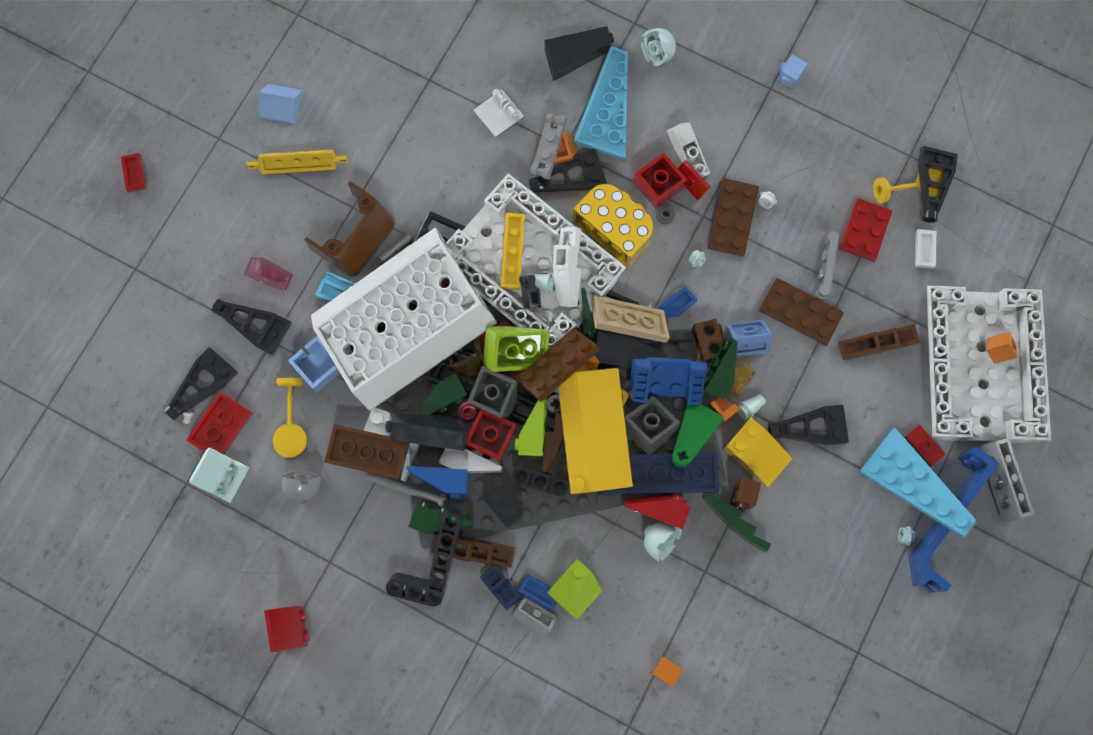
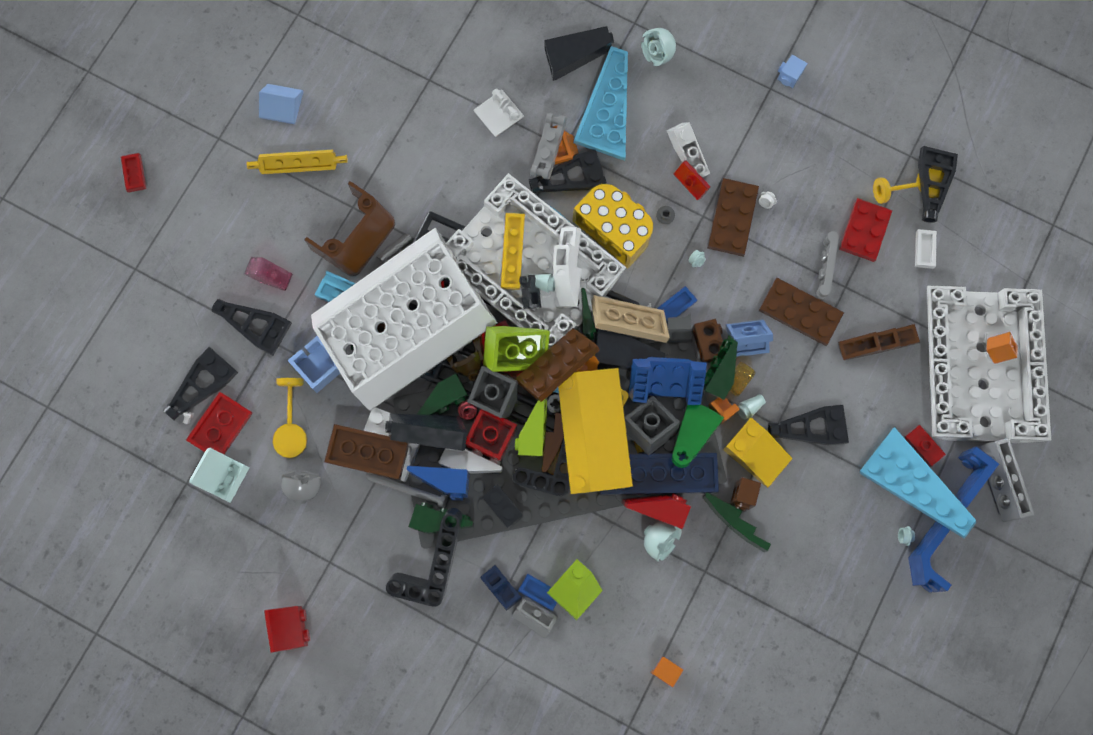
reddish brown slope [431,533,516,568] -> none
red brick [633,153,687,209] -> none

